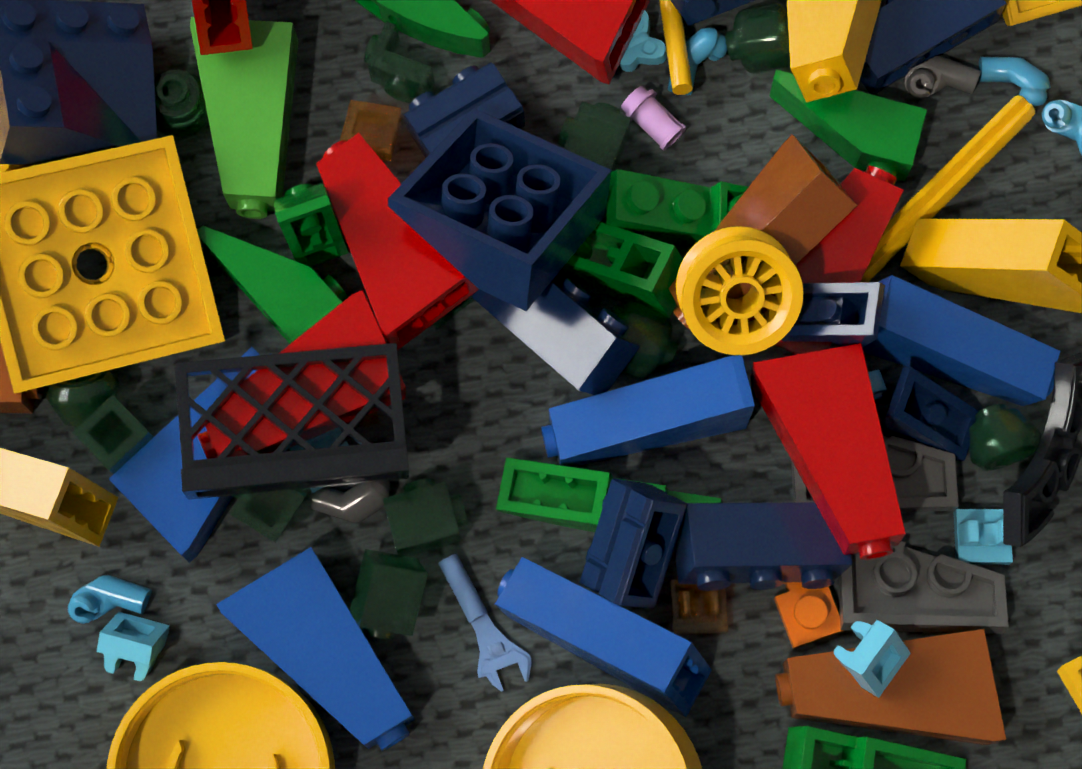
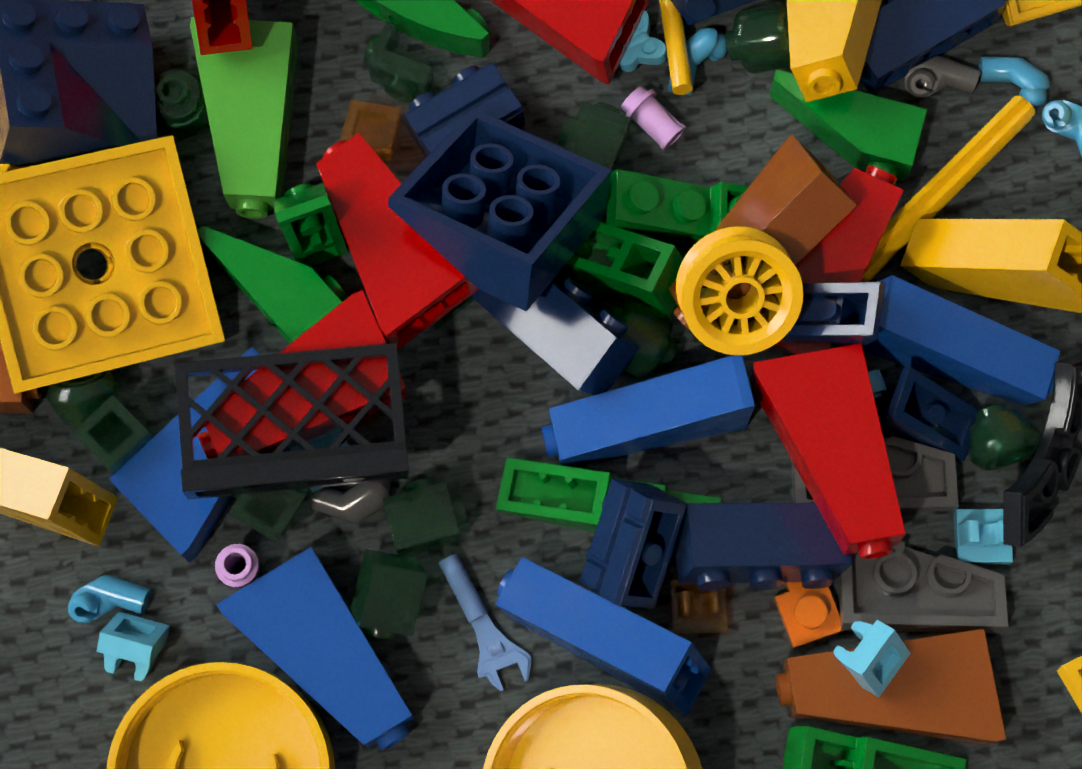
none -> lavender pin [215,544,260,588]

